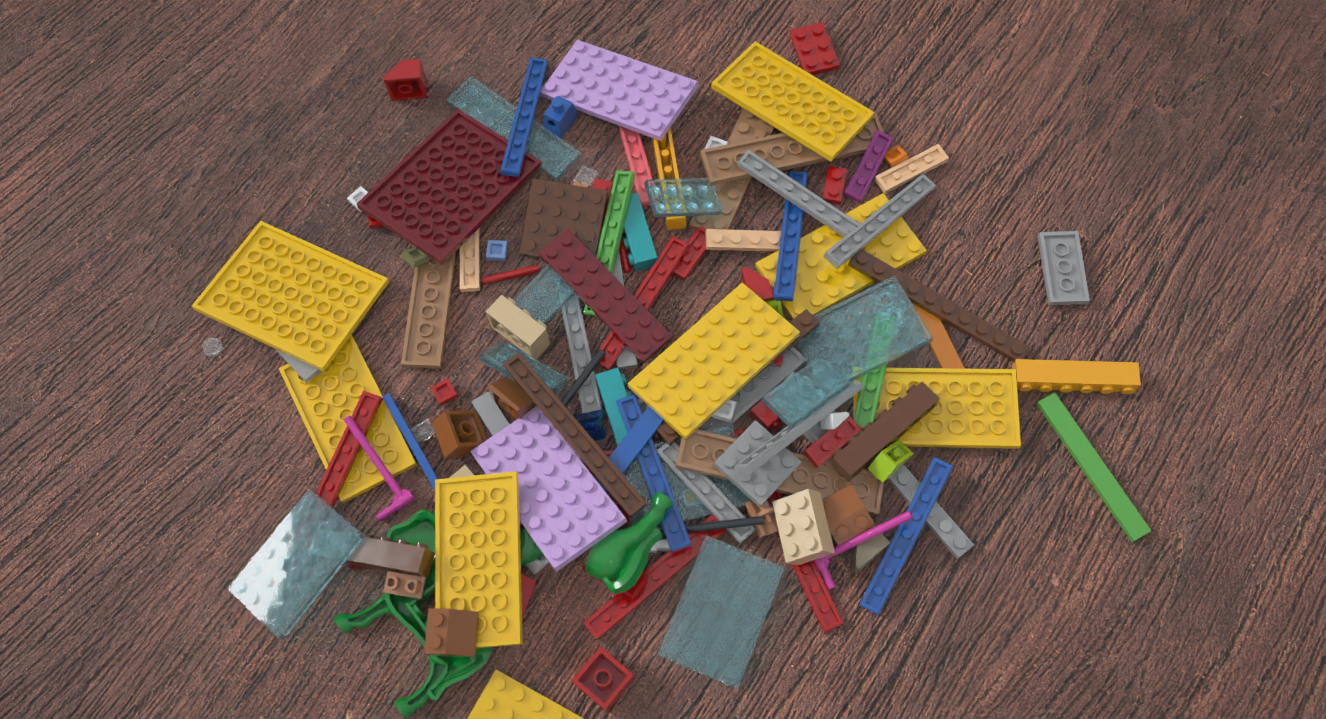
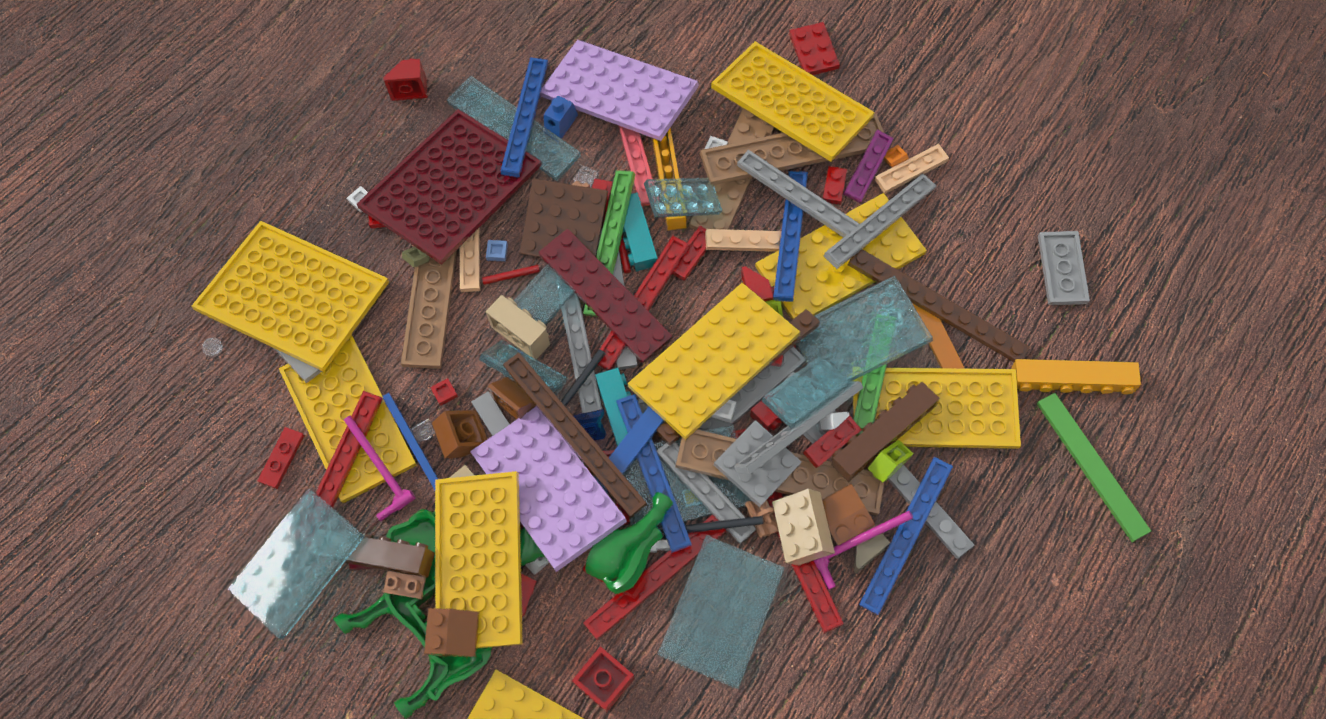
none -> red plate [257,427,305,489]

